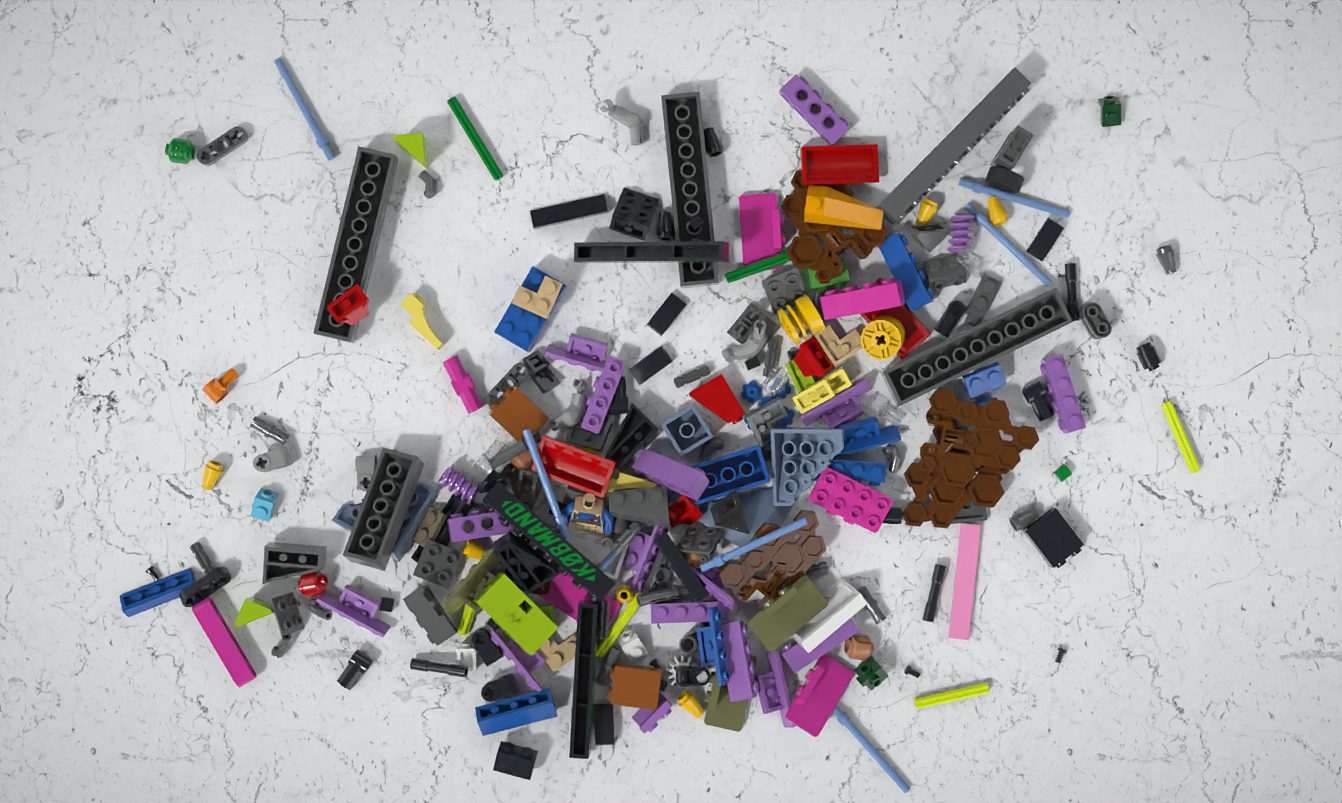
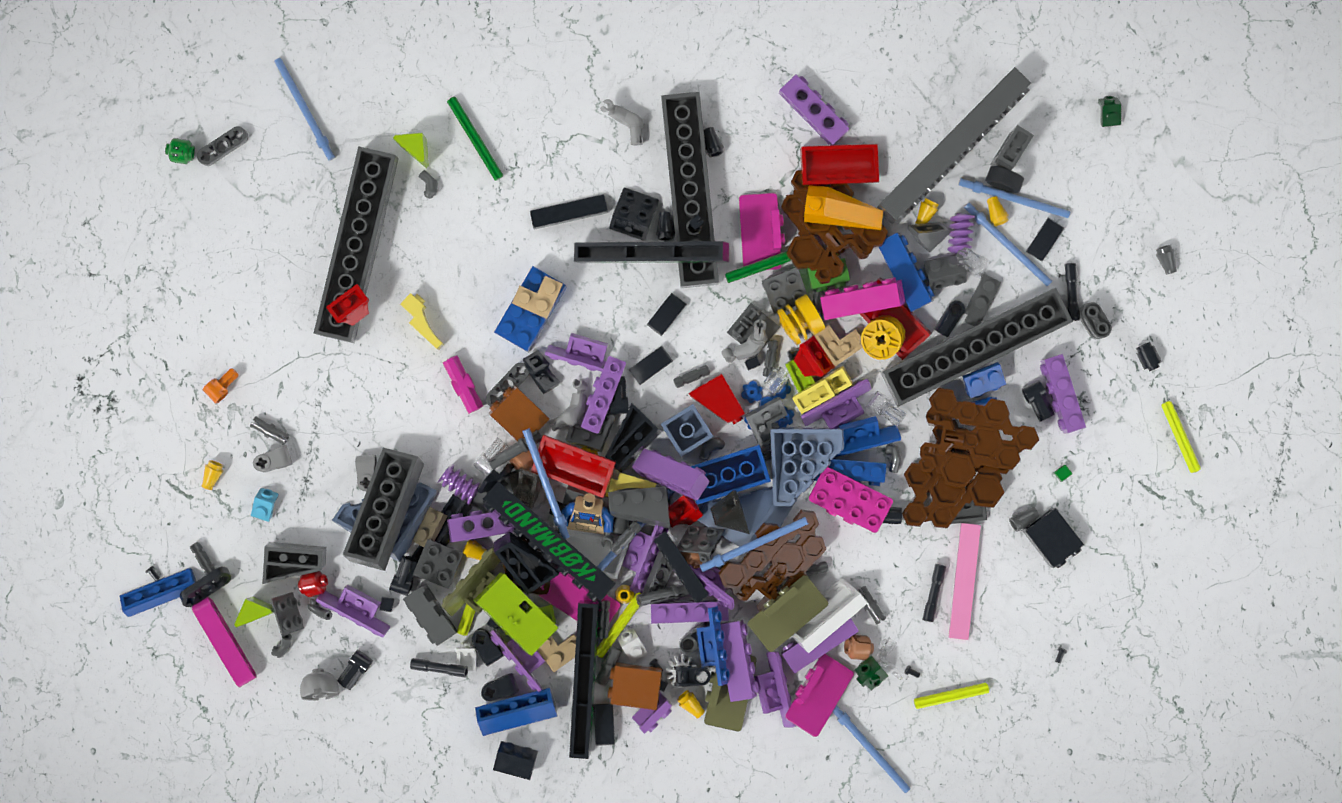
none -> light grey cylinder [300,668,339,701]
none -> black piece [389,555,418,596]

